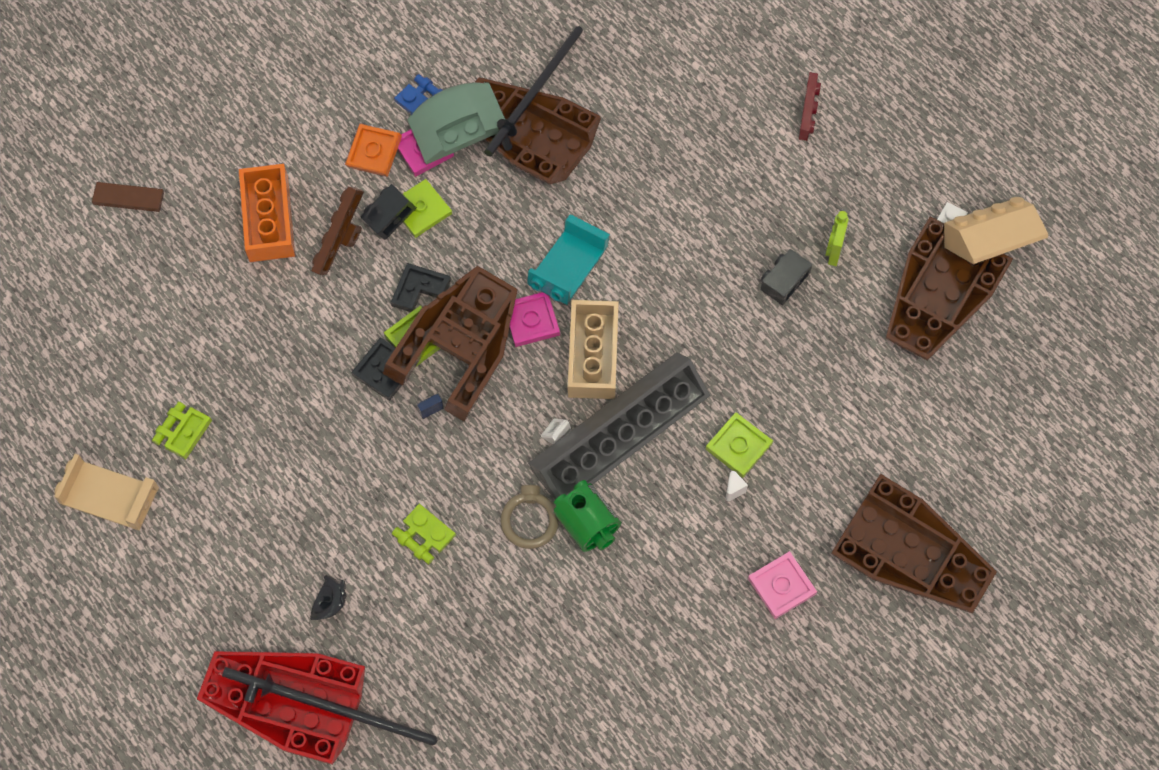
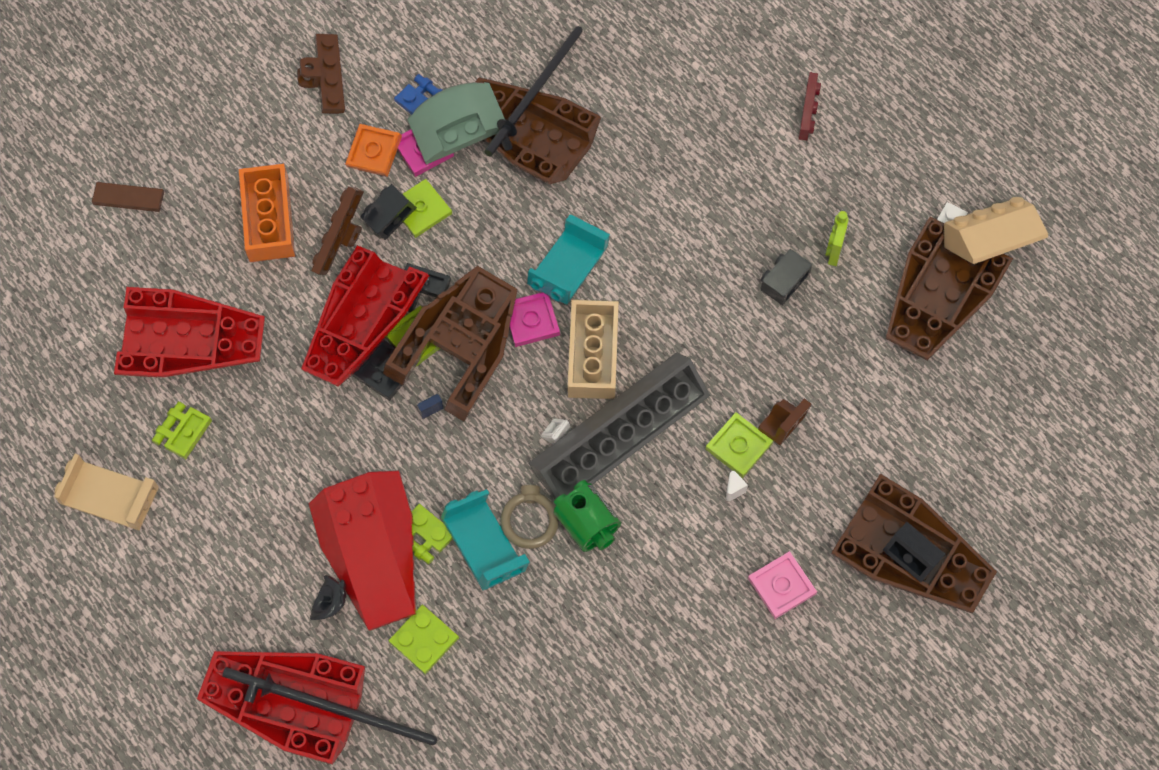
none -> red wedge [114,287,265,378]
none -> reddish brown plate [297,34,345,114]
none -> red wedge [301,245,429,387]
none -> red wedge [308,471,416,631]
none -> lime plate [388,604,459,675]
none -> teal panel [441,489,530,591]
none -> reddish brown panel [758,398,812,446]
none -> black brick [883,522,945,582]

